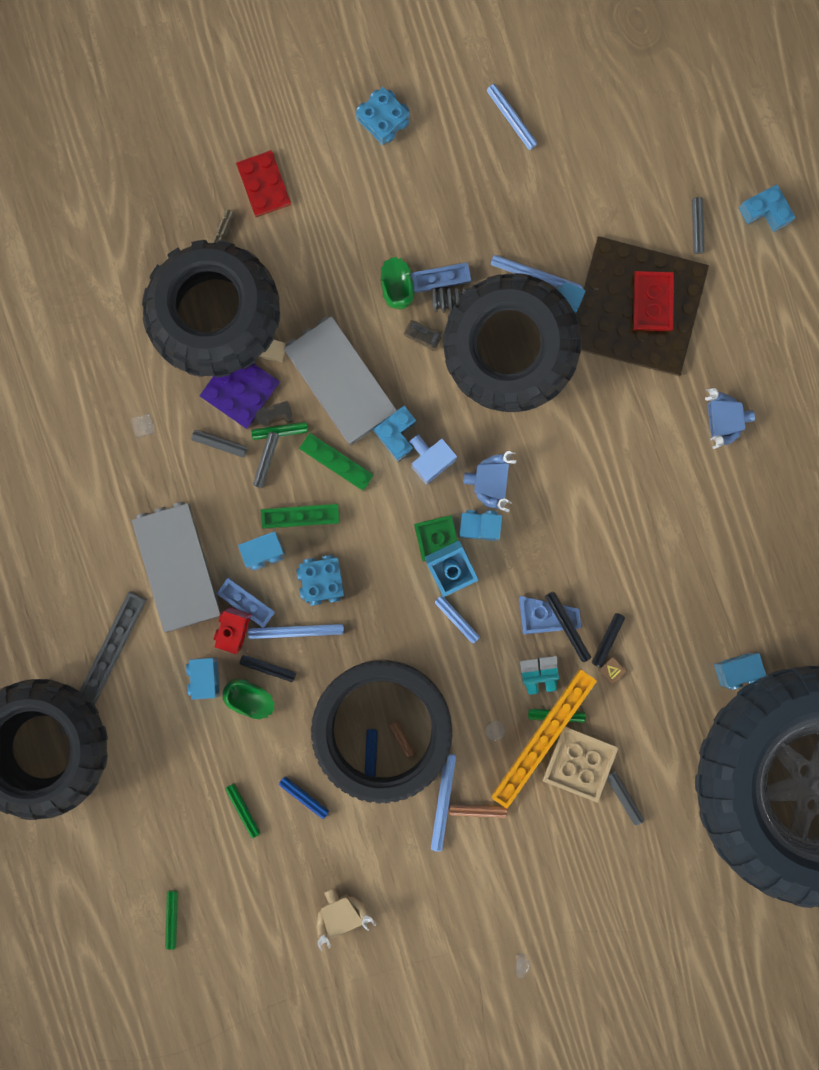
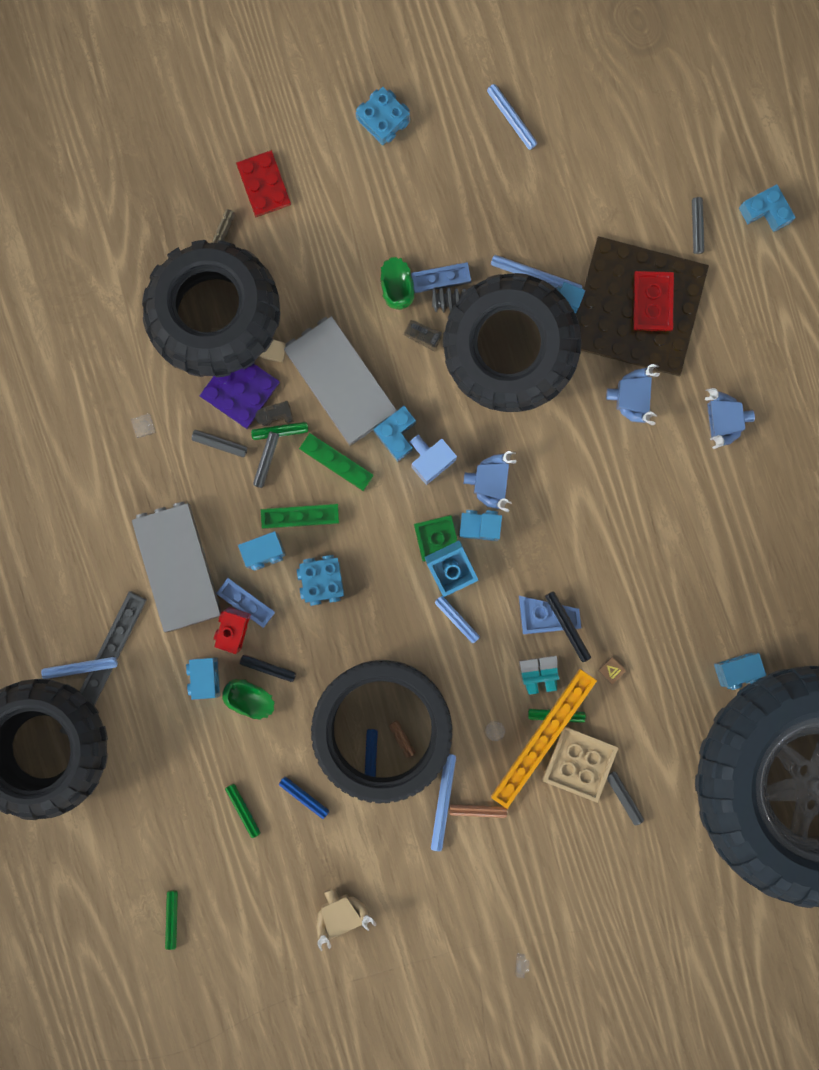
light blue axle [247,624,344,639] -> none
black axle [592,613,625,668] -> none
none -> light blue axle [41,657,118,679]
none -> medium blue torso [606,364,660,425]

